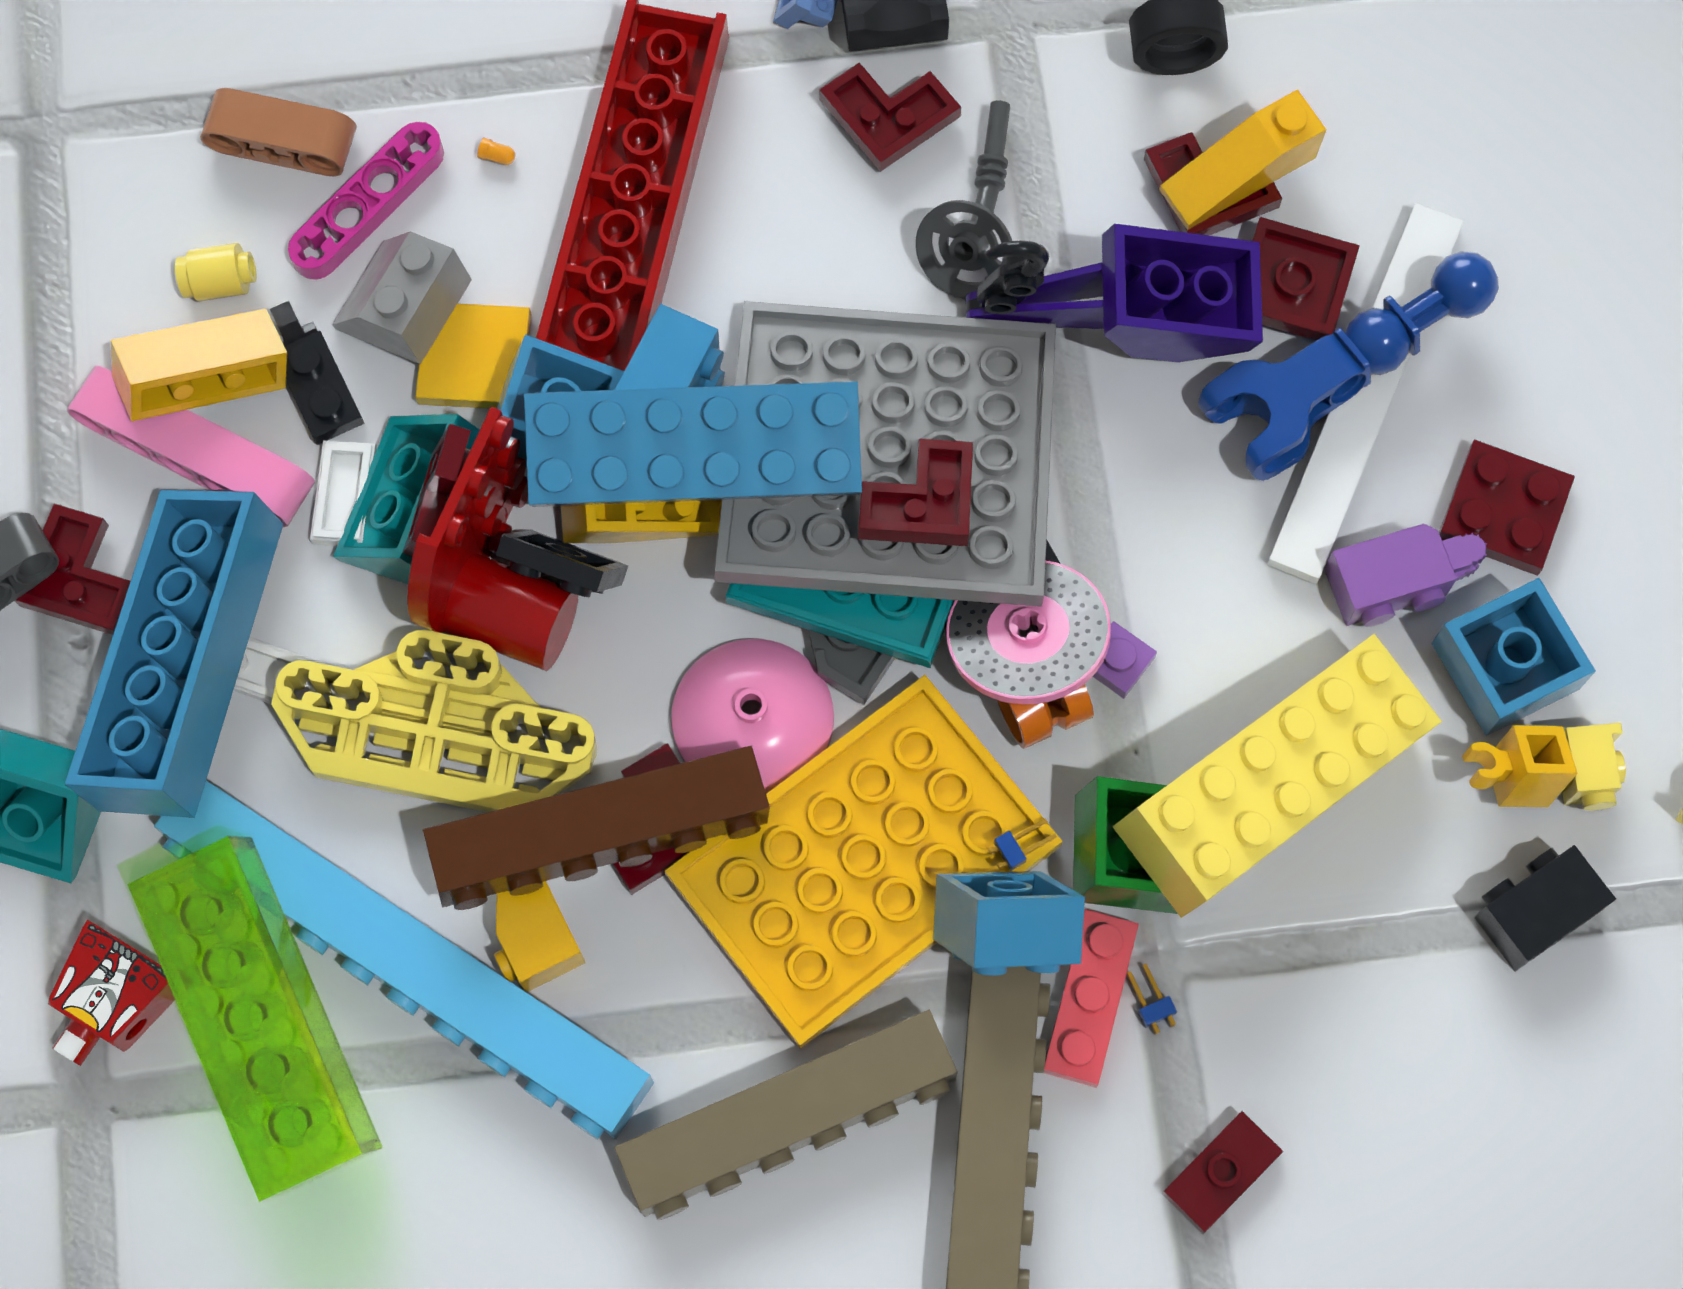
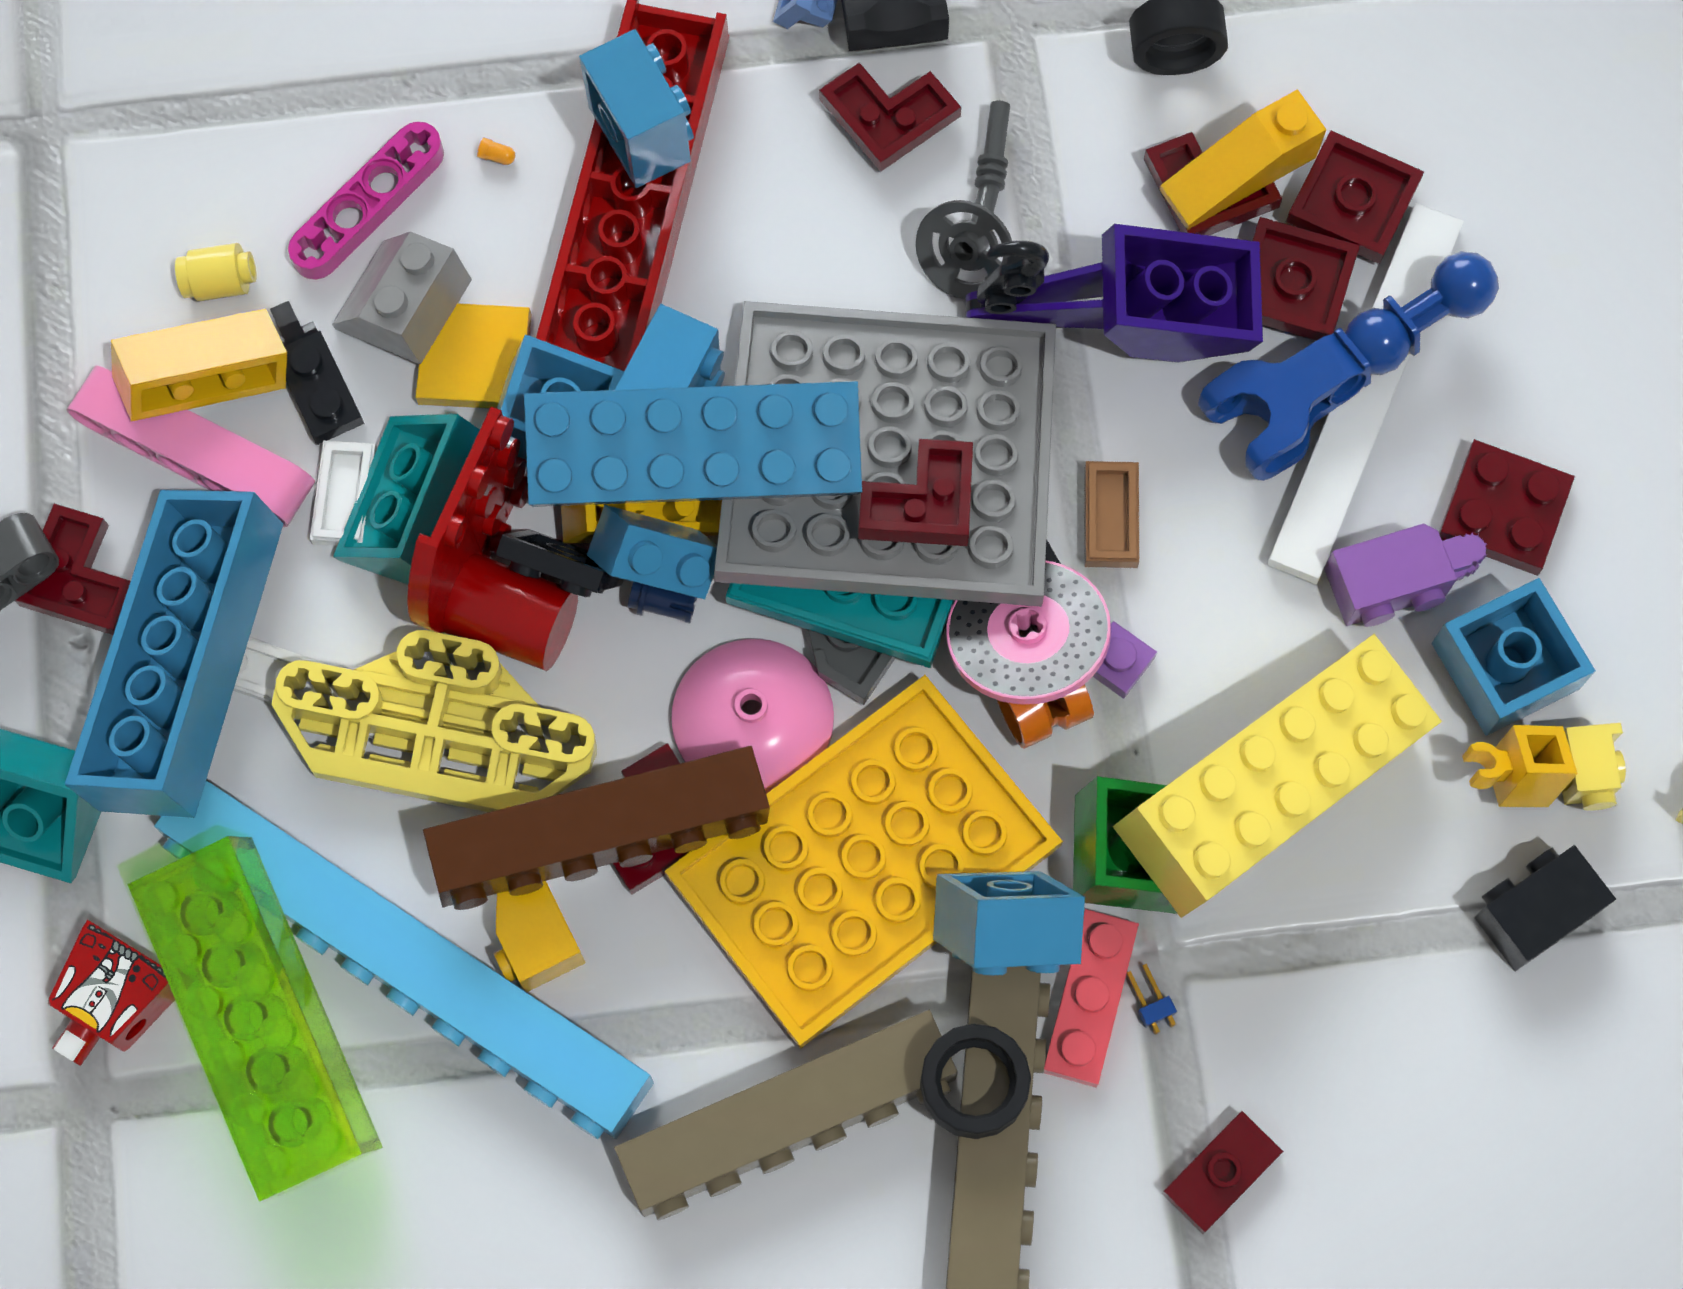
nougat beam [200,88,357,177] -> none
dark red plate [403,423,471,556] -> none
piece [988,818,1057,871] -> none
none -> dark azure brick [579,29,694,188]
none -> dark azure brick [587,505,717,600]
none -> dark blue pin [628,581,697,623]
none -> black tyre [920,1023,1031,1139]
none -> medium nougat tile [1084,461,1139,568]
none -> dark red plate [1286,130,1424,264]

